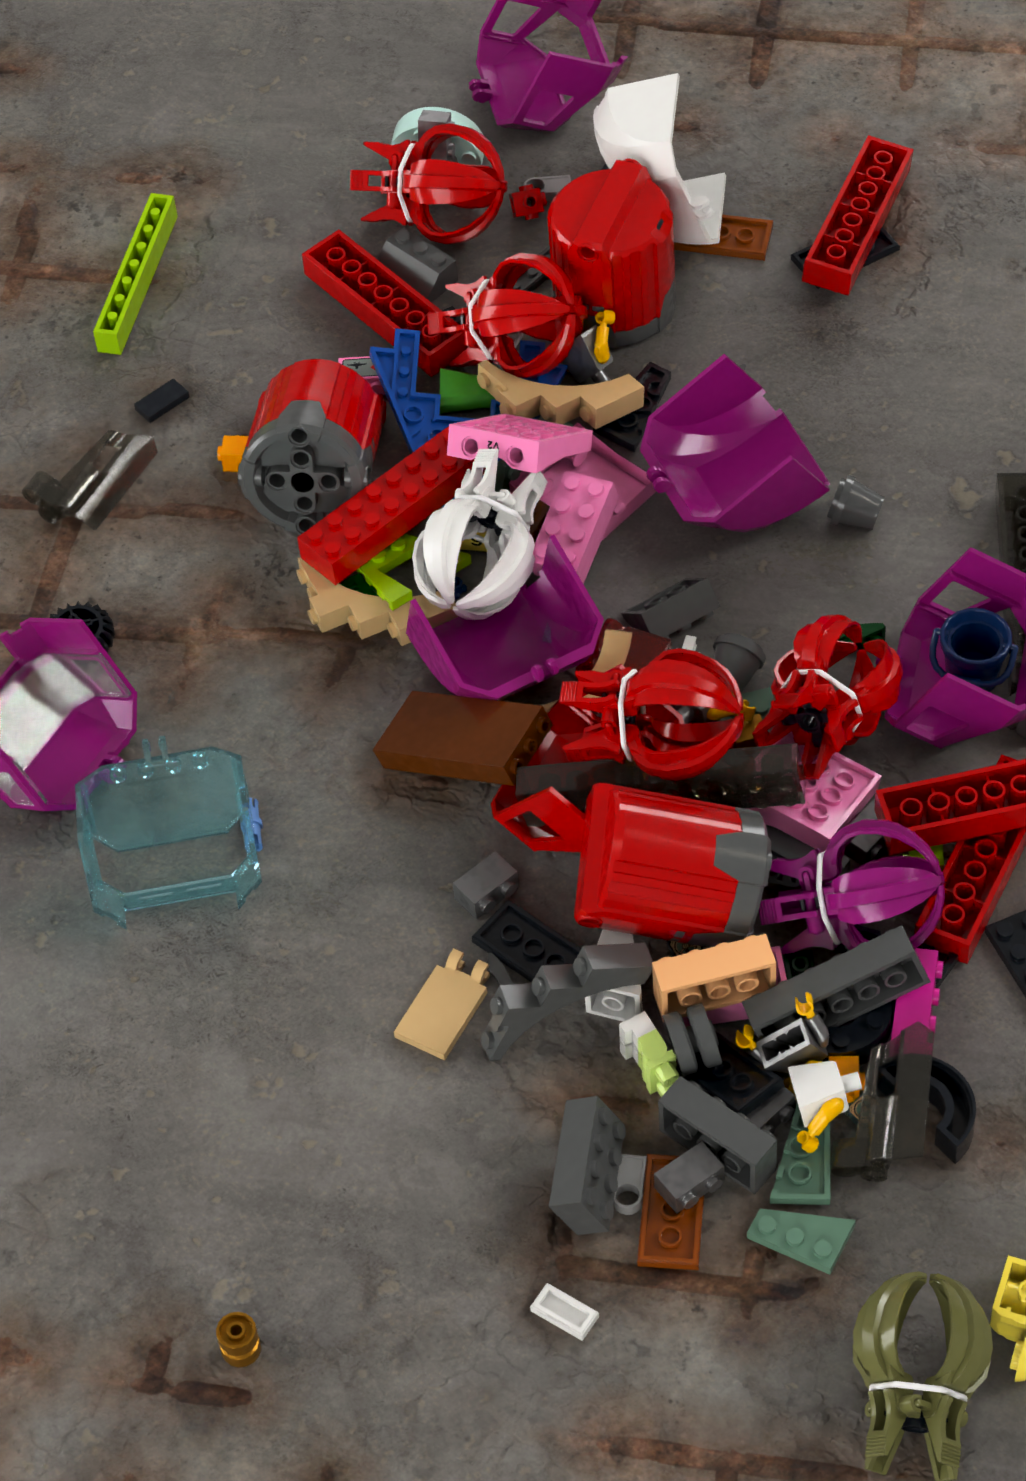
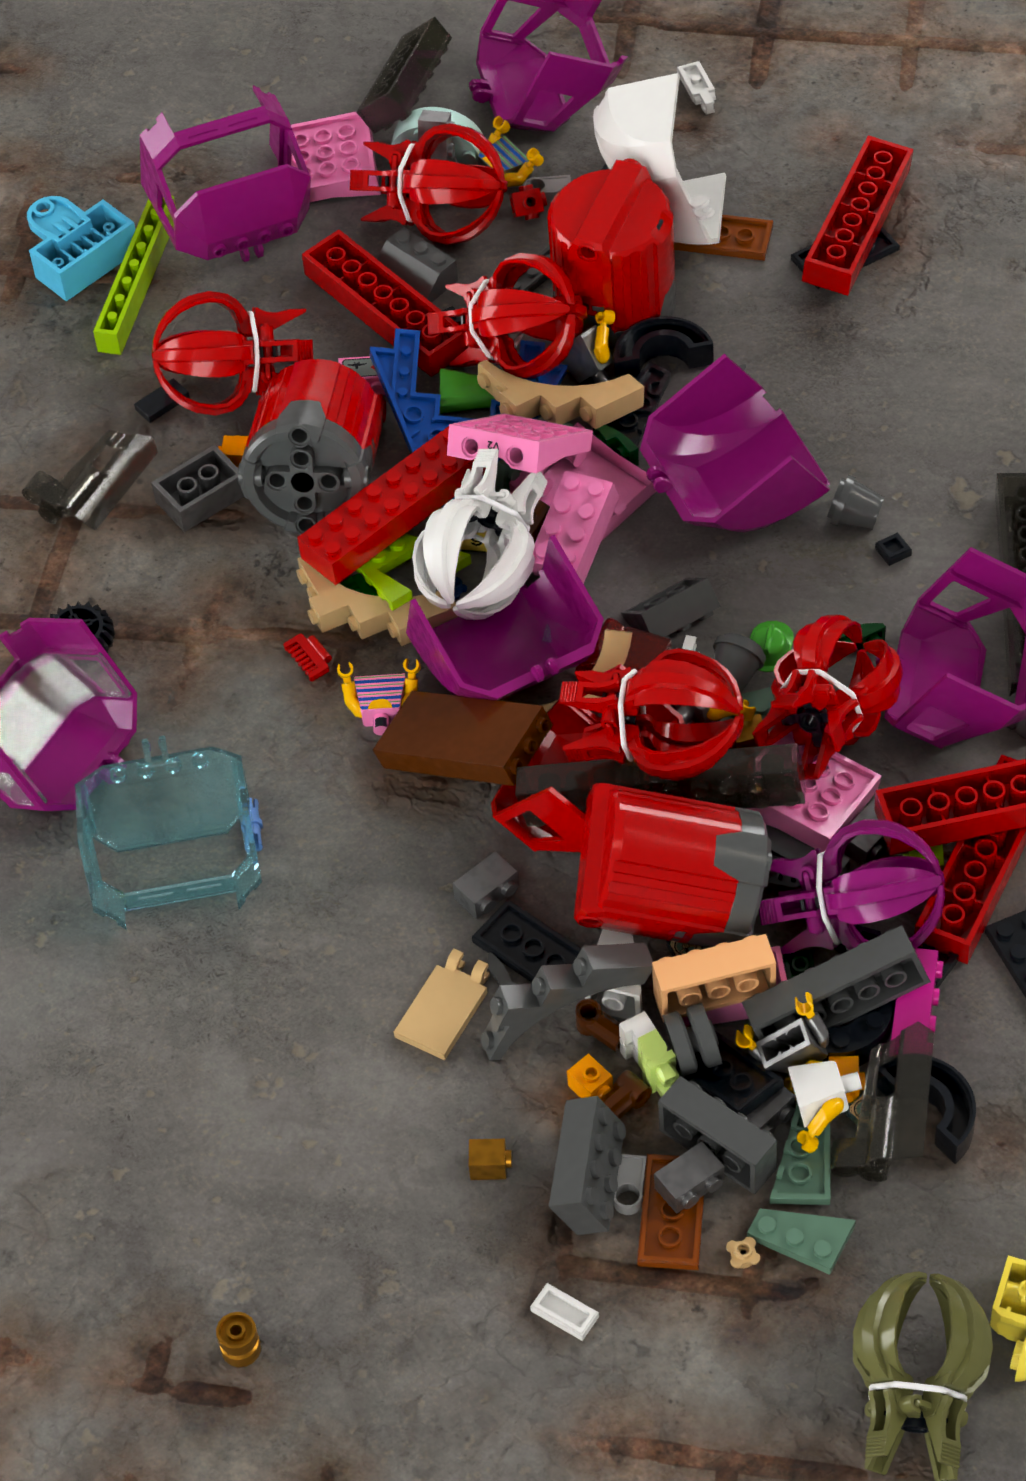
dark blue piece [929,608,1019,692] -> none
none -> medium azure brick [27,196,136,301]
none -> magenta windscreen [140,85,311,262]
none -> flat silver brick [151,445,244,532]
none -> red piece [152,291,313,416]
none -> red piece [283,633,332,681]
none -> bright pink piece [291,109,381,202]
none -> torso [337,658,421,735]
none -> clear smoke brick [356,17,452,134]
none -> pearl gold brick [469,1138,512,1180]
none -> torso [478,116,544,188]
none -> light orange brick [567,1053,613,1099]
none -> reddish brown piece [575,999,620,1052]
none -> dark green slope [594,425,639,466]
none -> reddish brown piece [601,1070,652,1119]
none -> black brick [614,316,714,379]
none -> white hinge [677,61,716,115]
none -> tan plate [726,1237,760,1268]
none -> bright green piece [750,621,794,672]
none -> black tile [875,532,912,566]

